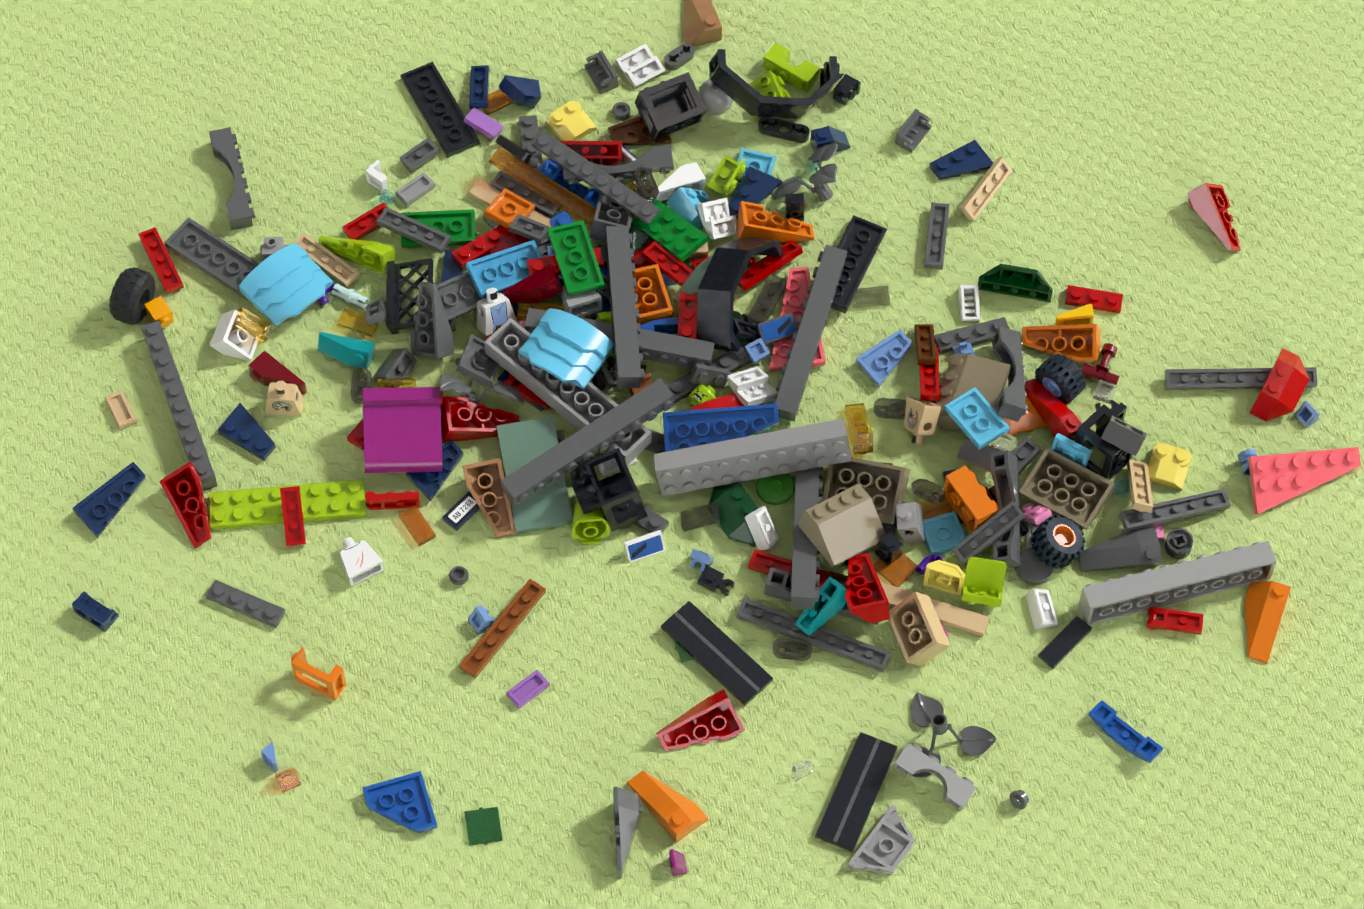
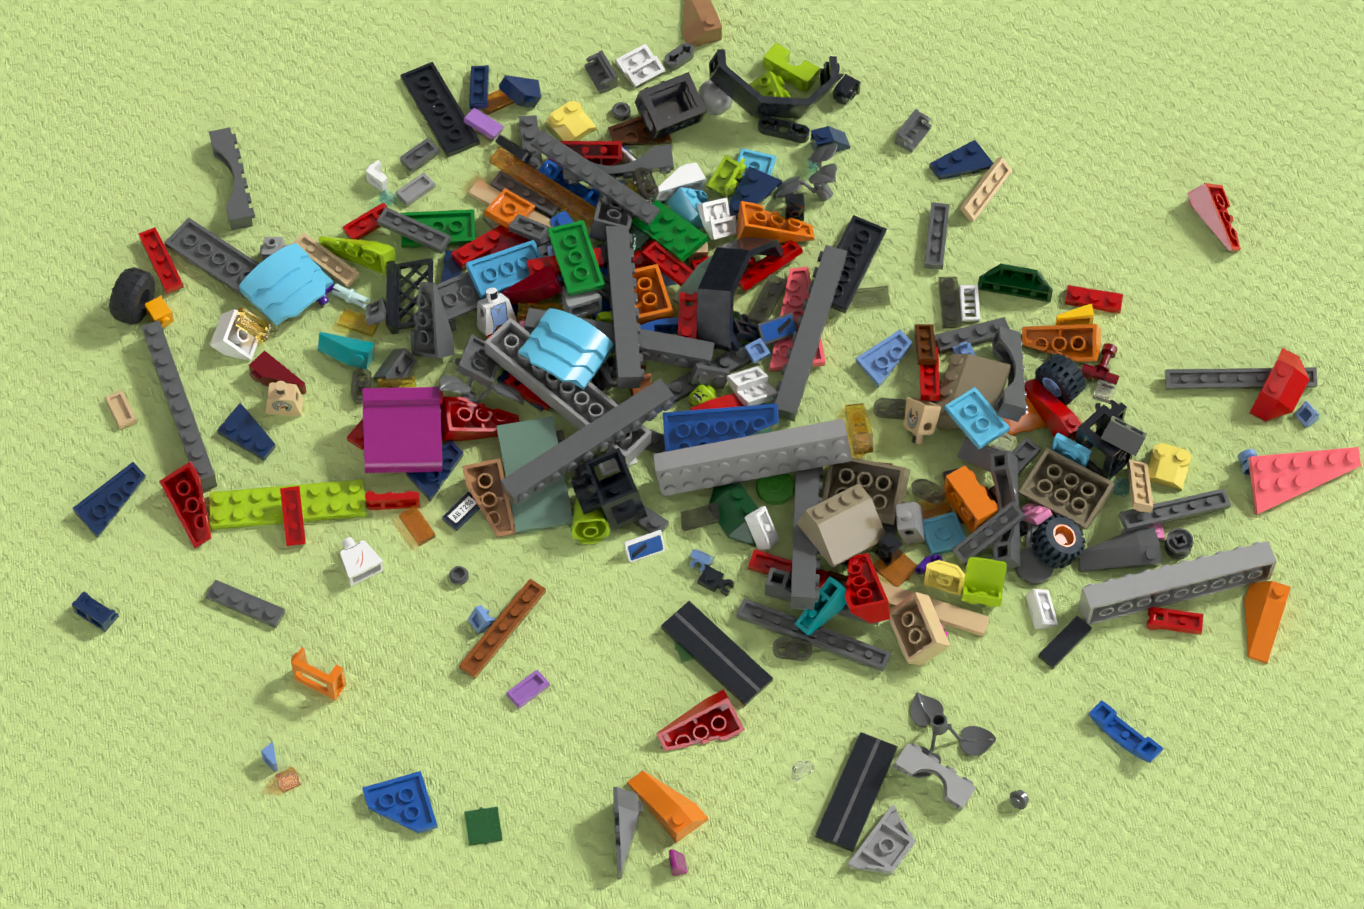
none -> clear smoke plate [938,277,962,328]

